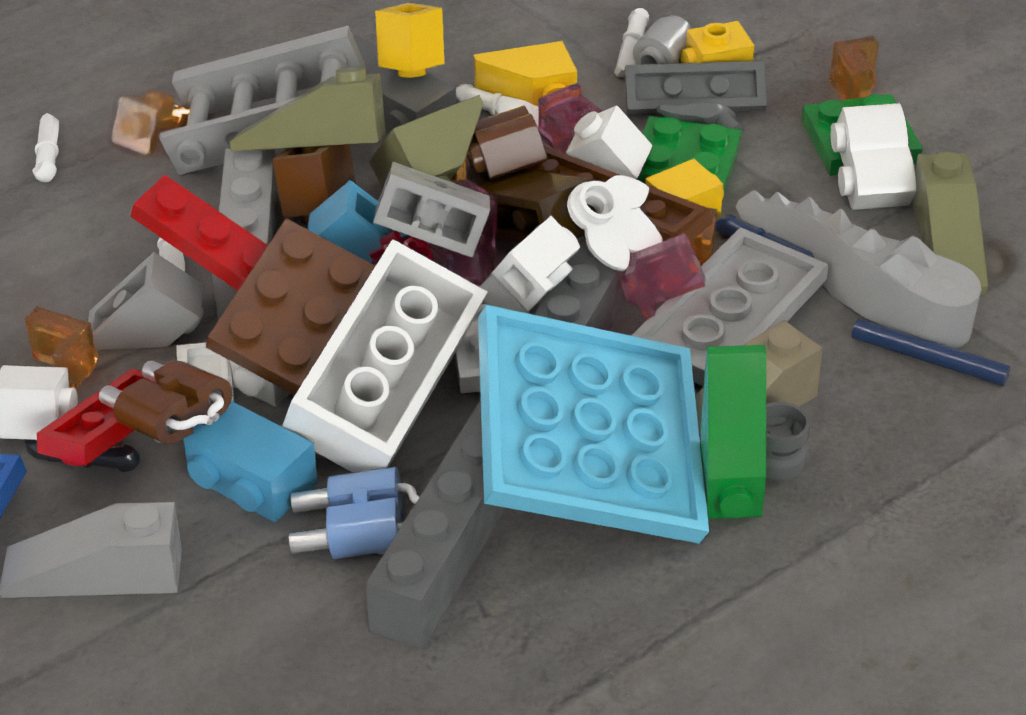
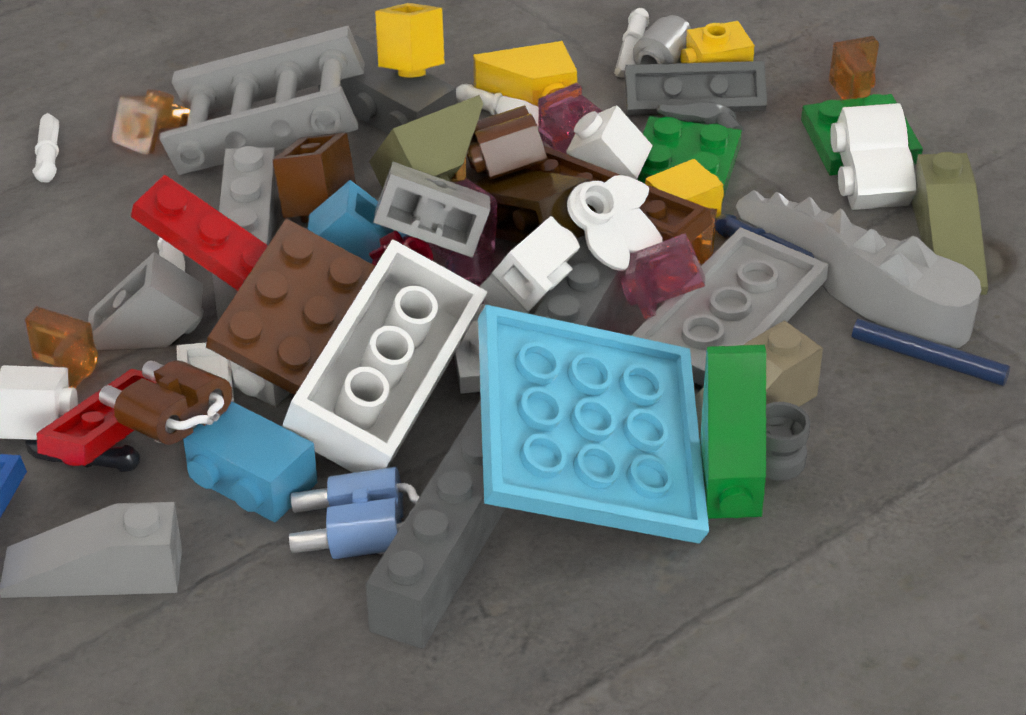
olive slope [230,67,386,151] -> none

